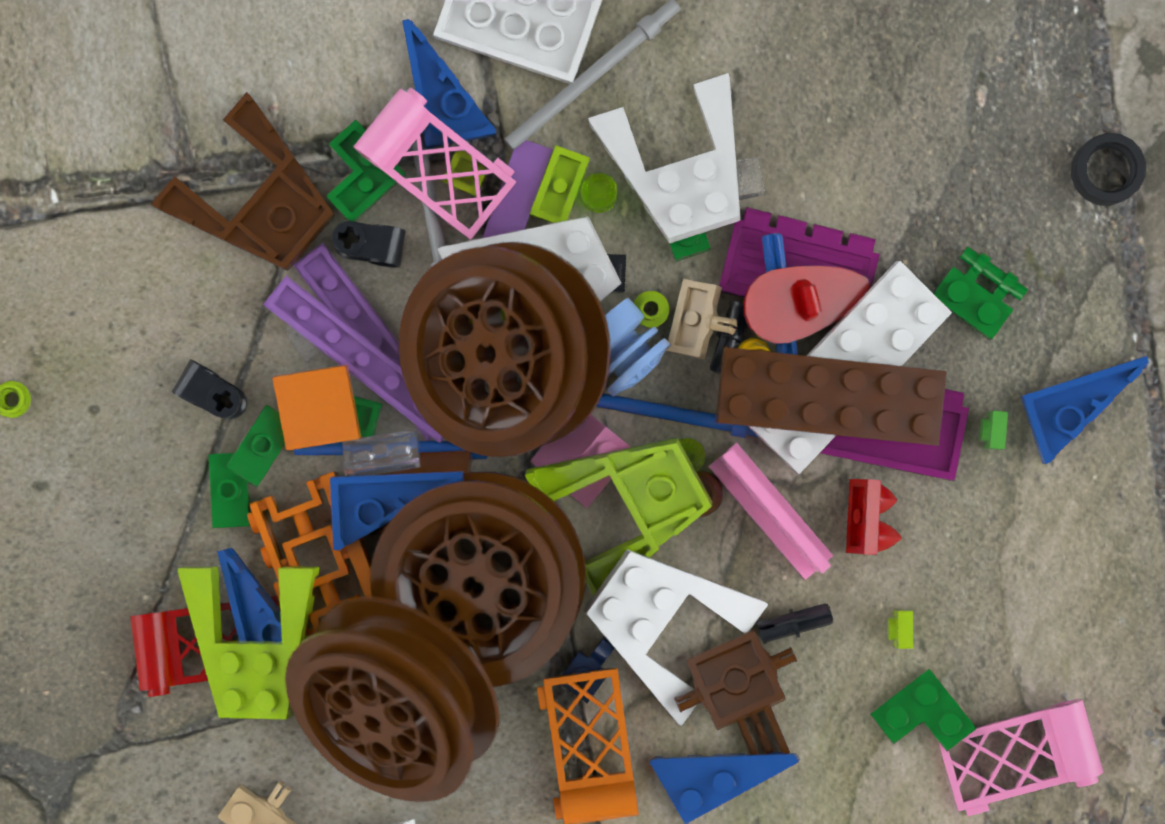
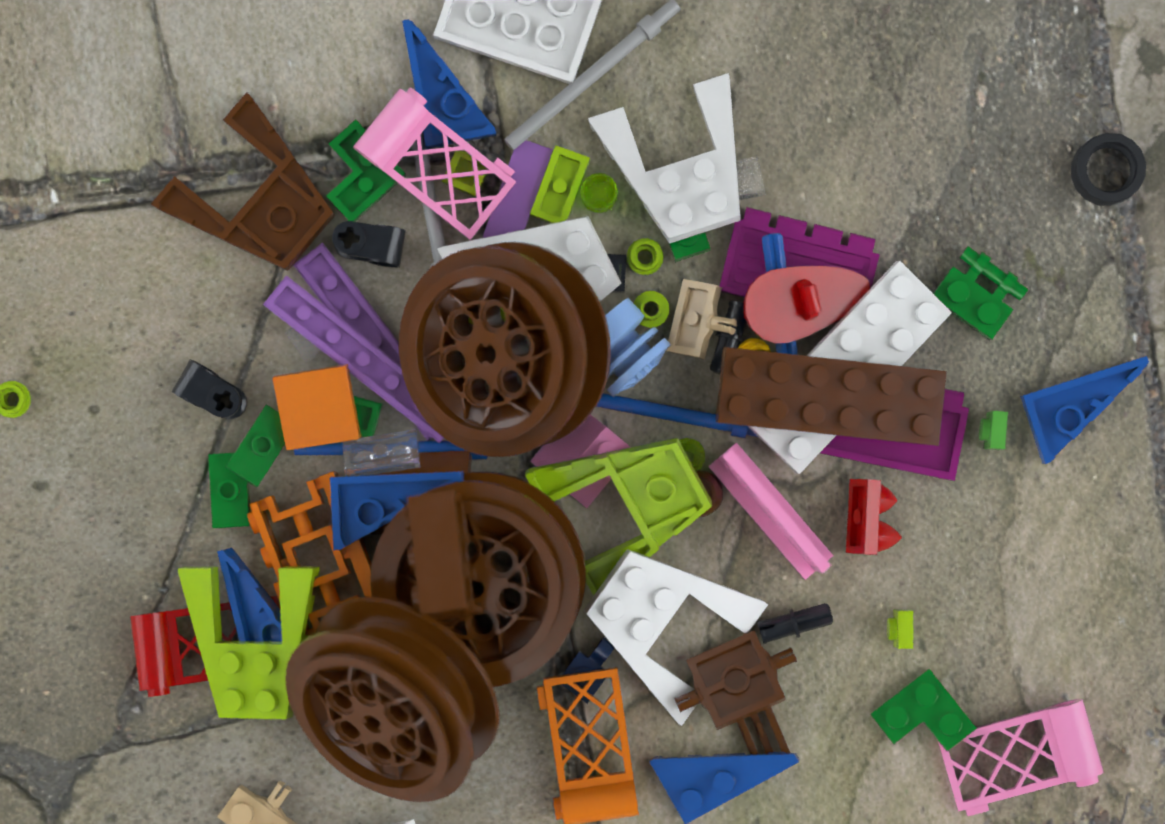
none -> reddish brown wedge [403,490,483,621]
none -> lime plate [627,238,664,276]

